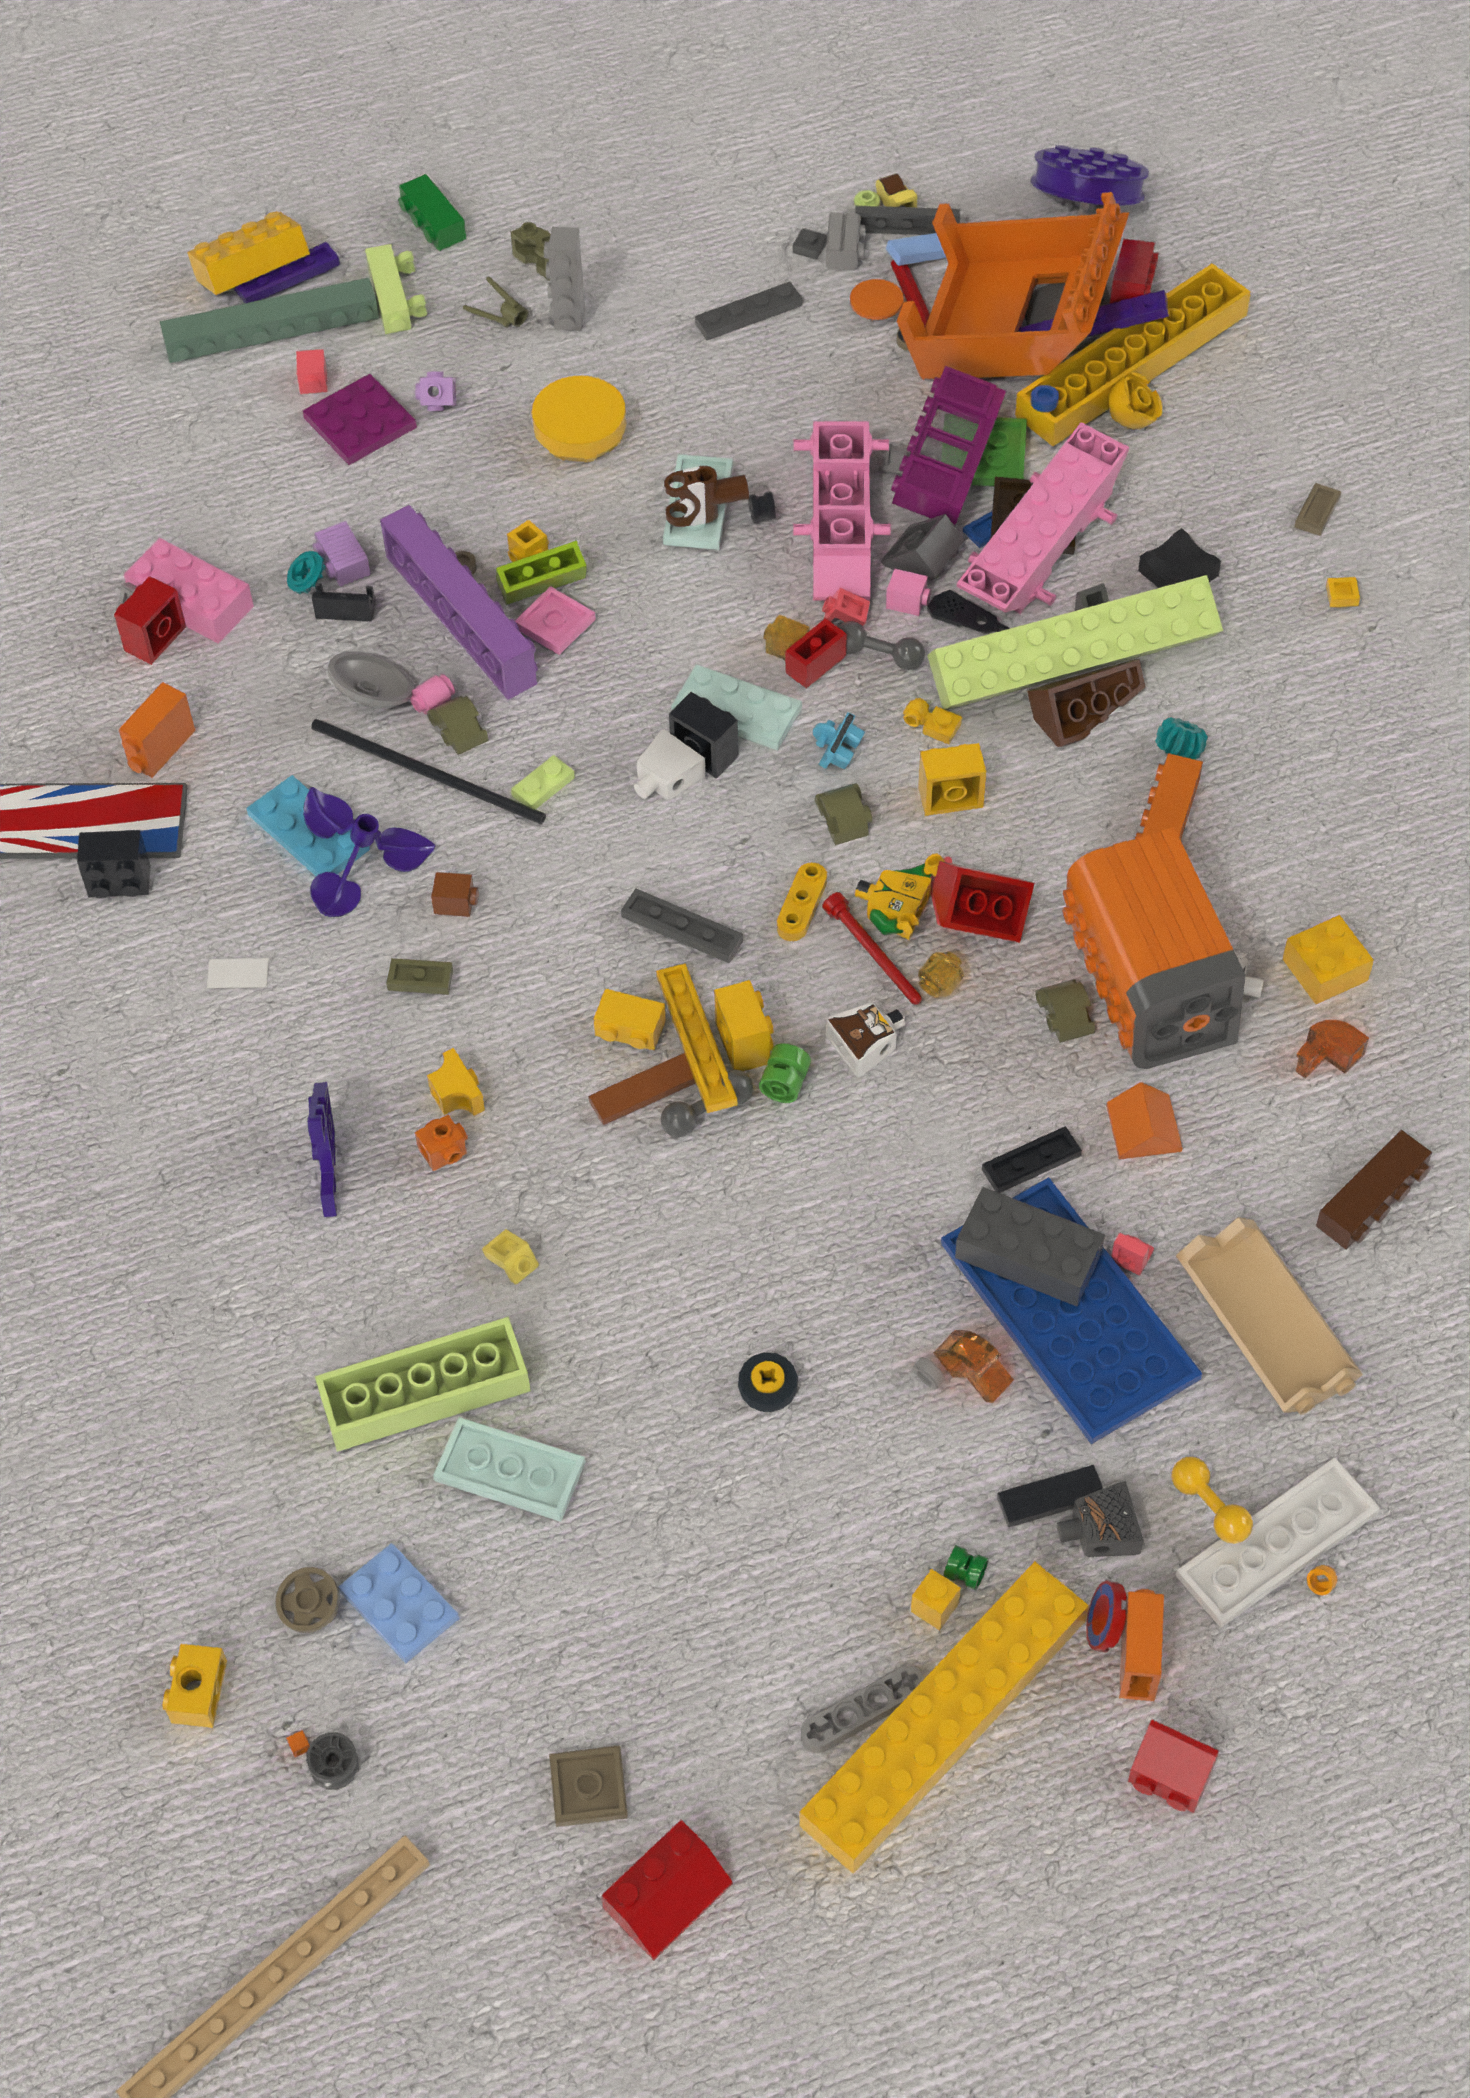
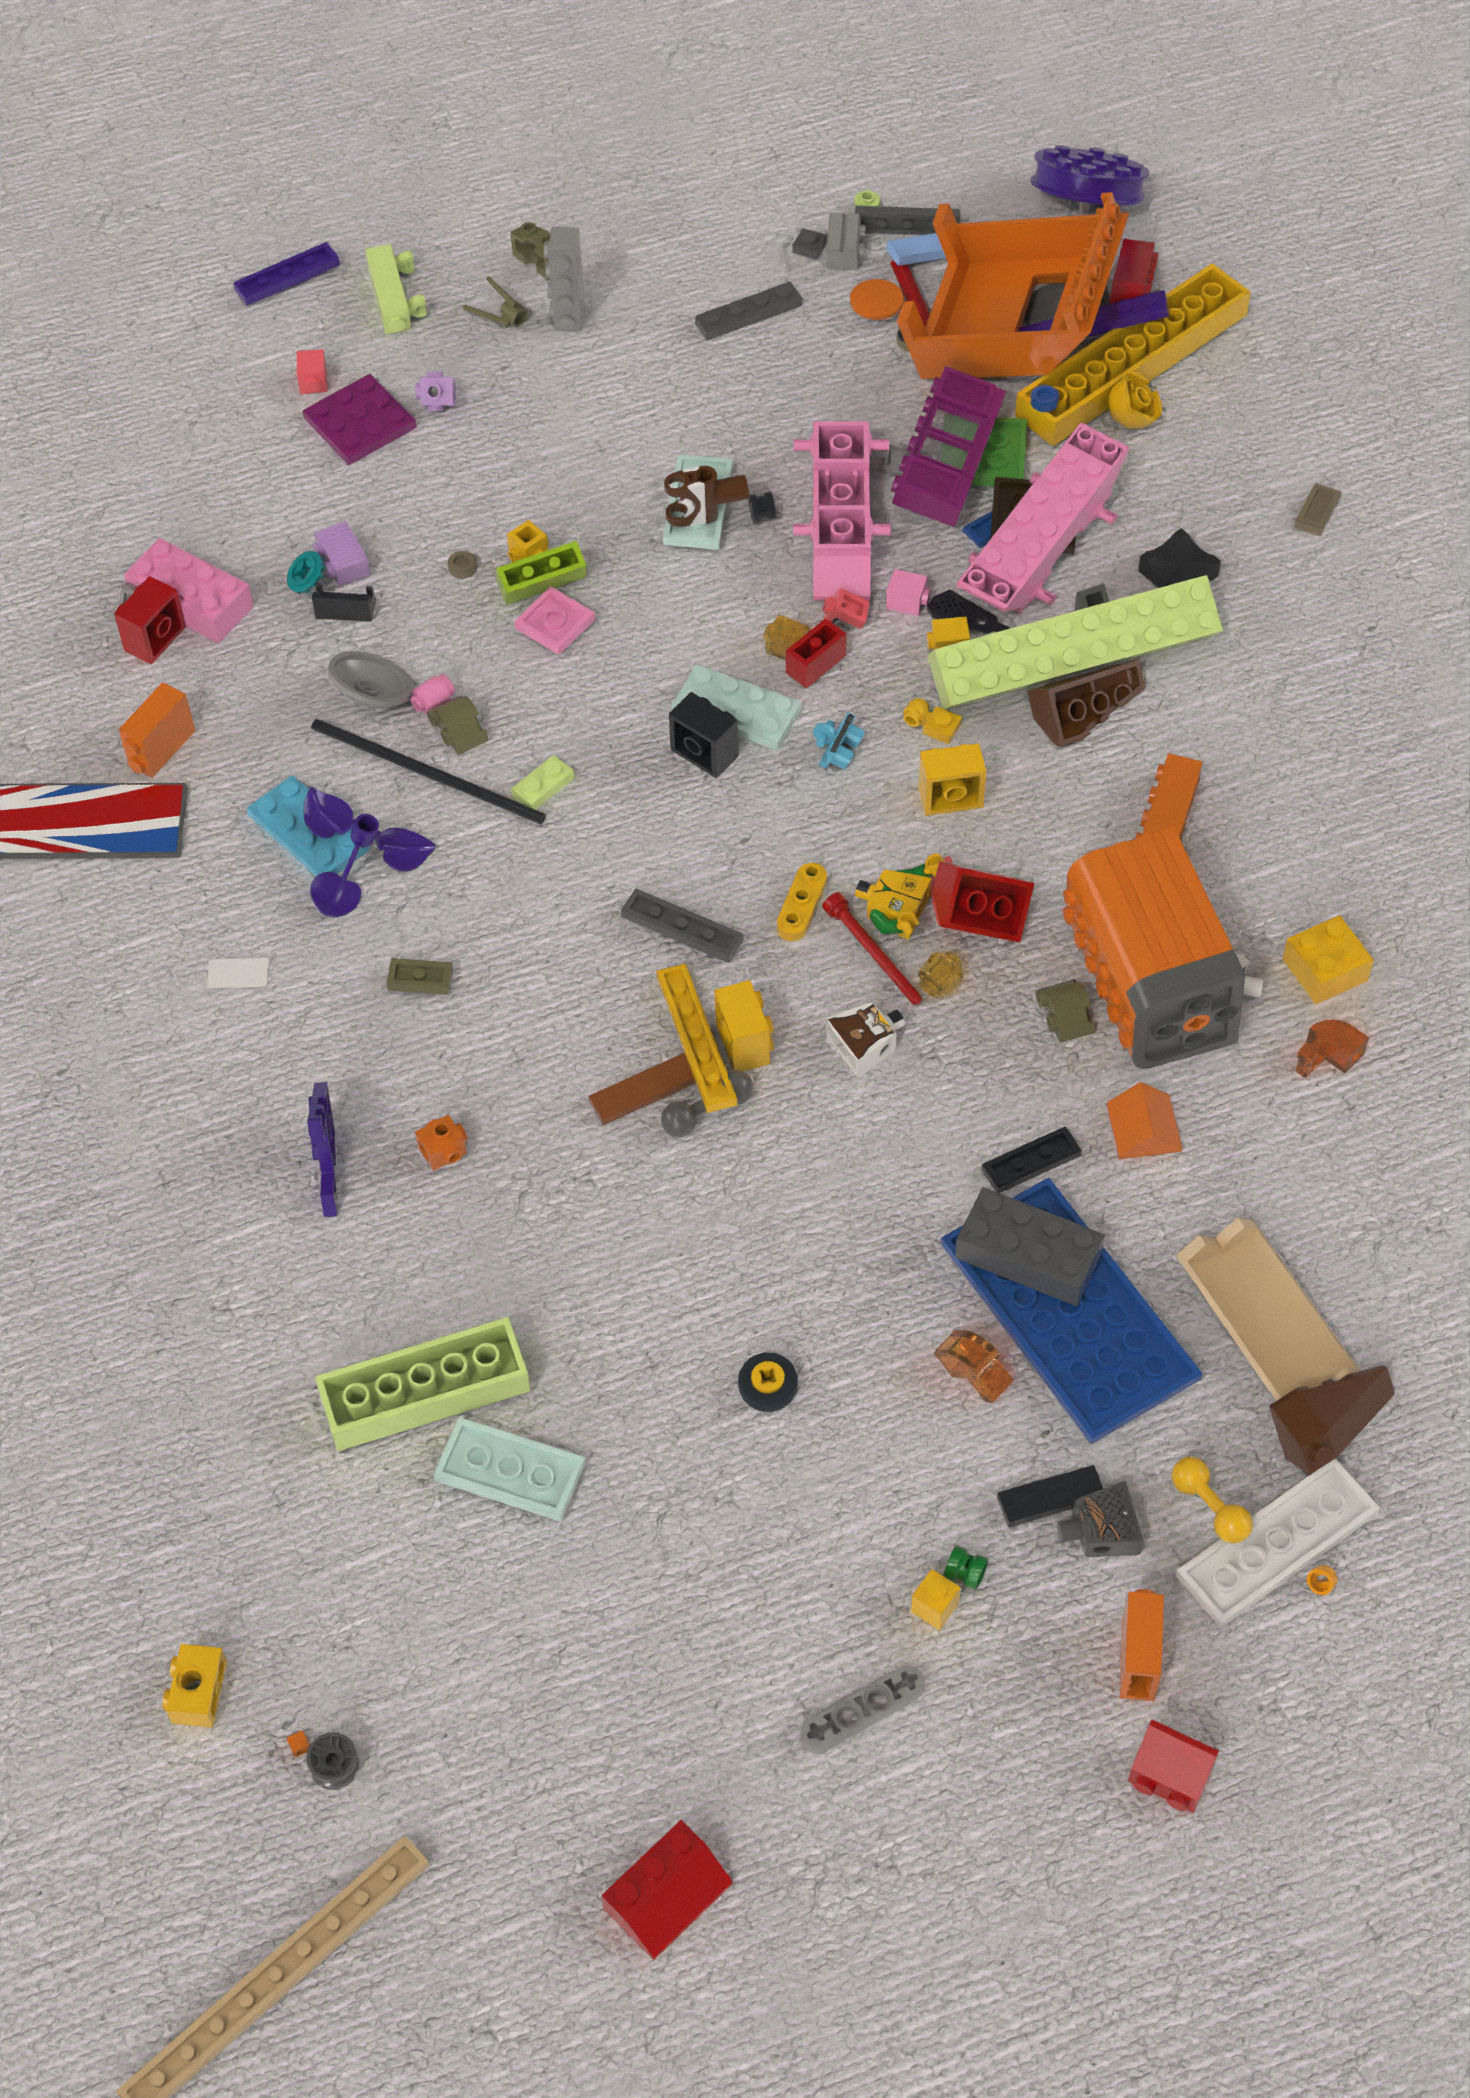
black brick [77,830,151,898] -> none
sand green brick [159,277,379,363] -> none
yellow brick [187,211,310,295] -> none
dark tan wheel [275,1567,340,1633] -> none
light blue plate [338,1543,459,1664] -> none
medium lavender brick [380,505,538,700] -> none
green brick [398,174,466,251] -> none
yellow brick [427,1048,485,1116] -> none
dark orange brick [431,872,479,917] -> none
light yellow bracket [482,1229,539,1285] -> none
yellow piece [532,376,626,463] -> none
dark tan tile [549,1745,628,1827] -> none
yellow brick [593,989,666,1050] -> none
white torso [634,729,706,799] -> none
bright green wheel [759,1043,811,1103] -> none
yellow brick [799,1561,1089,1874] -> none
olive cylinder [814,783,872,845] -> none
dark grey piece [838,621,925,670] -> none
light yellow leg [876,173,917,208] -> none
dark grey slope [881,514,965,580] -> none
light grey tile [913,1357,946,1389] -> none
red tile [1086,1580,1127,1653] -> none
coral bracket [1111,1233,1154,1276] -> none
teal gear [1155,717,1208,760] -> none
reddish brown brick [1316,1129,1432,1250] -> none
yellow plate [1326,577,1360,607] -> none
none -> yellow brick [926,617,970,650]
none -> reddish brown wedge [1269,1365,1395,1475]

